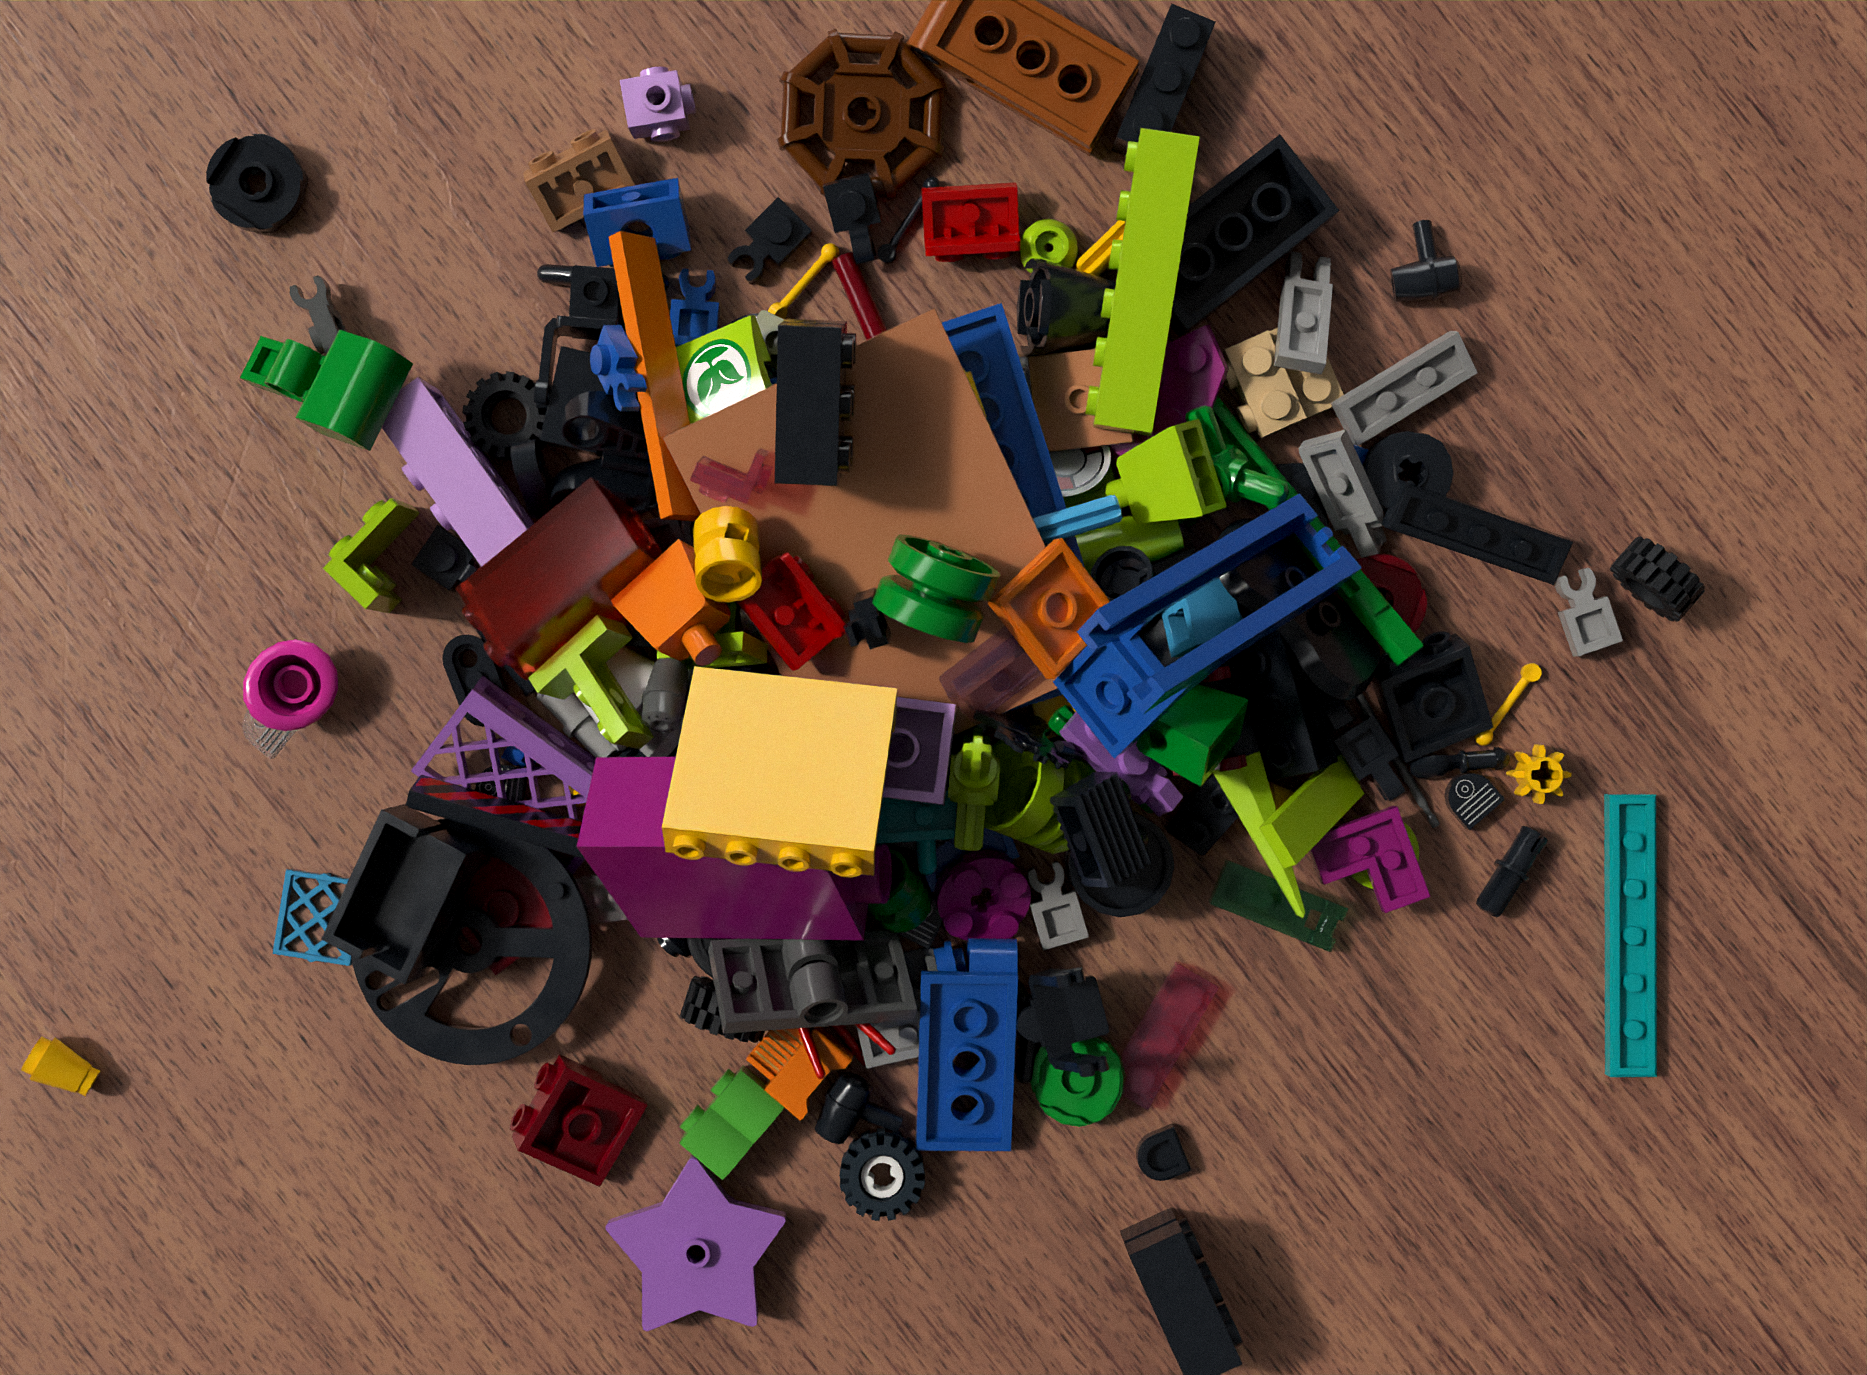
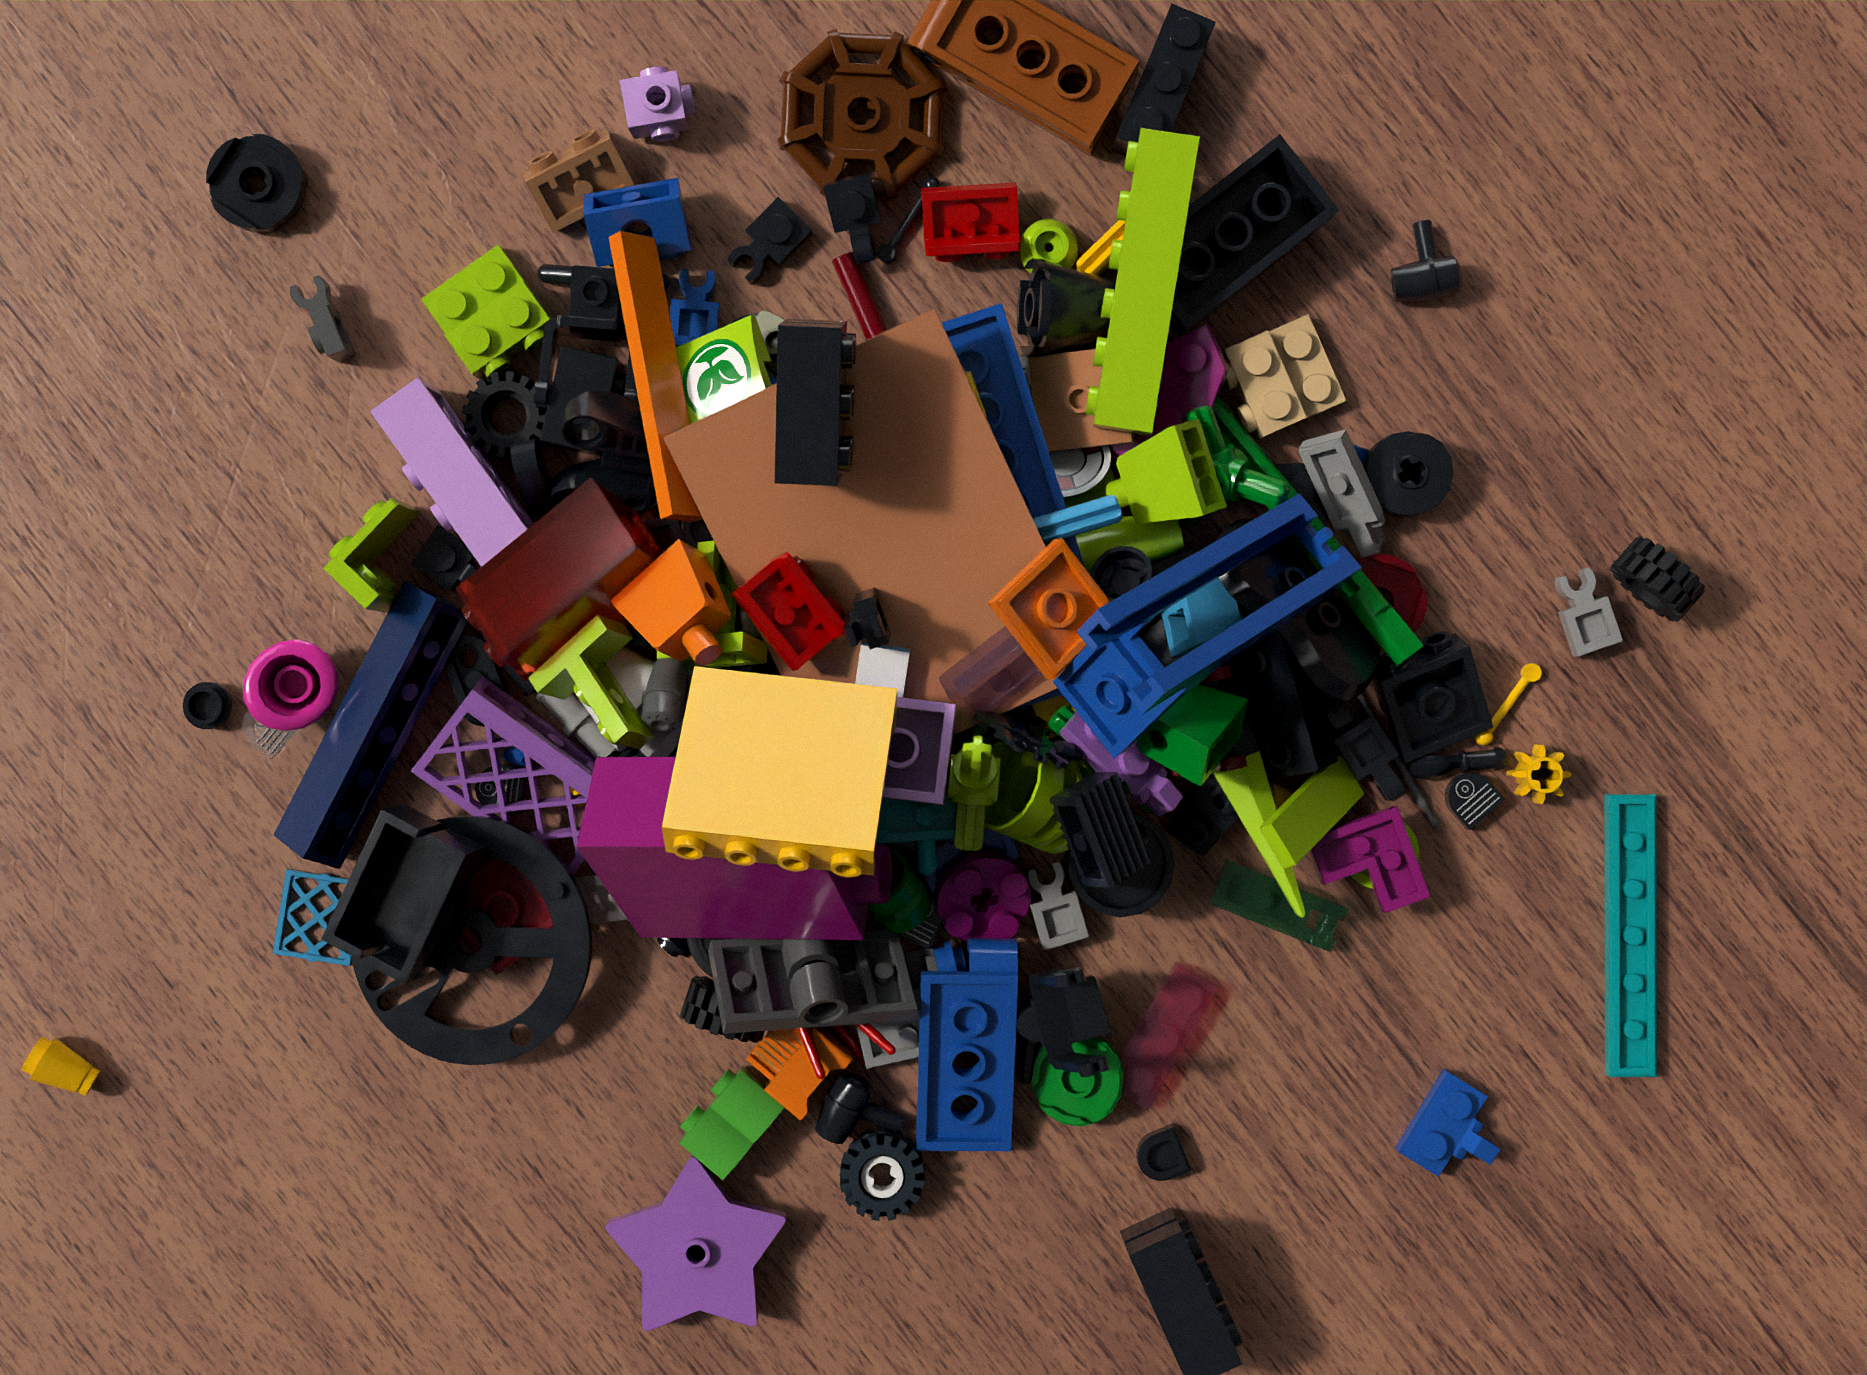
green plate [240,330,413,451] -> none
black tile [405,775,585,859] -> none
dark red plate [510,1054,648,1187] -> none
blue plate [590,325,647,411] -> none
clear pink bracket [690,448,773,504] -> none
yellow wheel [693,506,762,603] -> none
yellow hinge [768,243,839,319] -> none
green wheel [872,534,1001,643] -> none
light grey hinge [1274,251,1333,374] -> none
light grey plate [1331,330,1478,446] -> none
black tile [1381,480,1573,585] -> none
black axle [1476,826,1549,917] -> none
none -> black plate [183,682,232,729]
none -> dark blue brick [274,580,471,869]
none -> lime plate [421,245,551,379]
none -> white tile [855,642,910,698]
none -> blue hinge [1395,1069,1500,1177]

